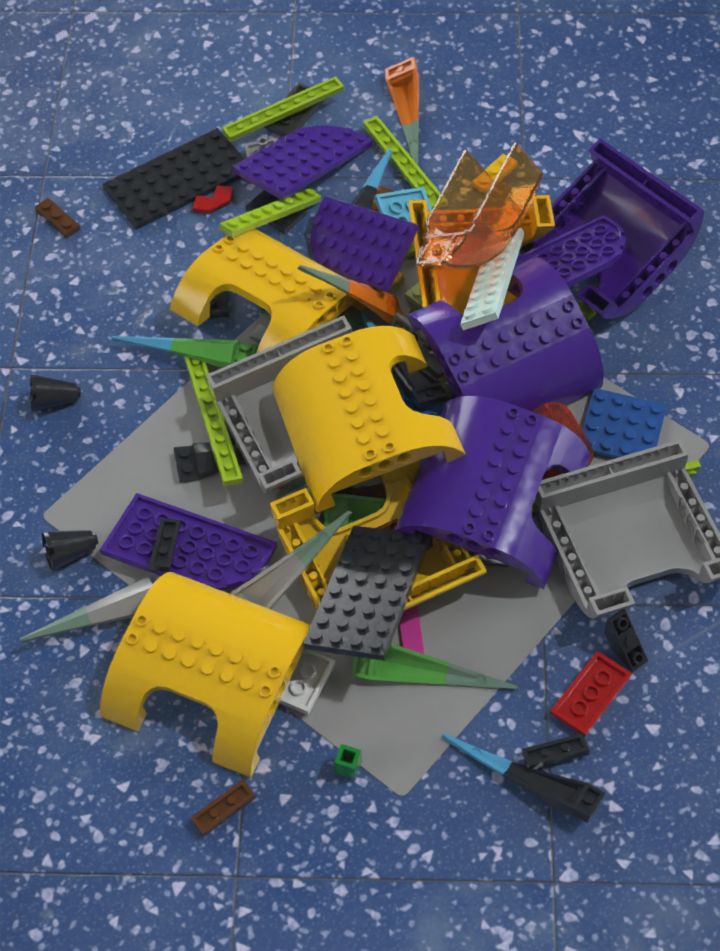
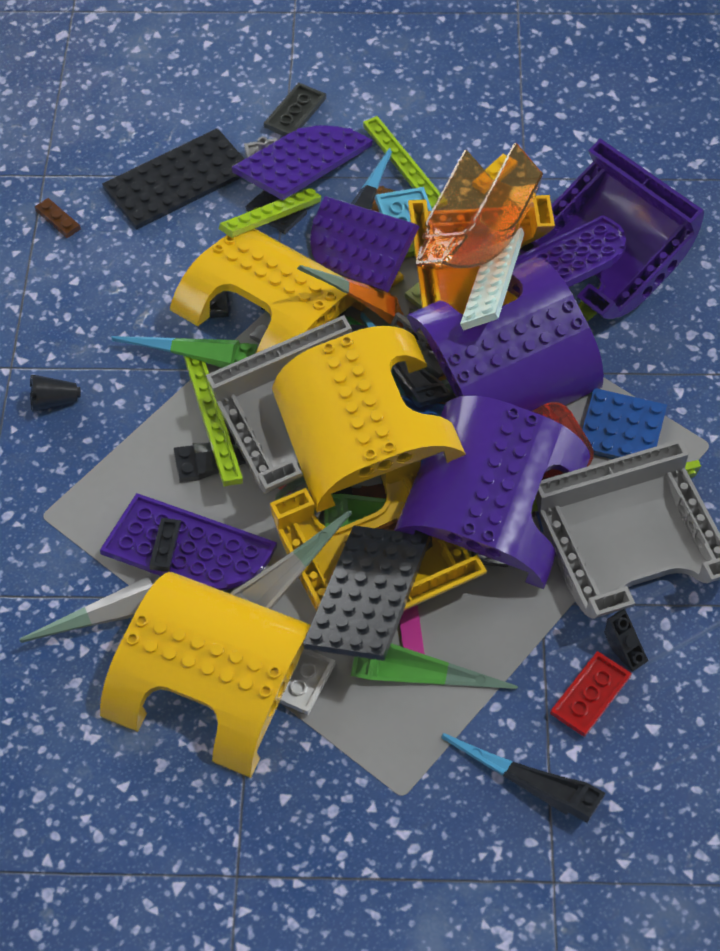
black cone [41,530,98,570] -> none
reddish brown plate [190,779,256,837] -> none
red tile [192,185,234,214] -> none
lime plate [222,76,344,142] -> none
green brick [334,744,362,779] -> none
orange plate [385,57,419,165] -> none
black plate [522,733,589,771] -> none

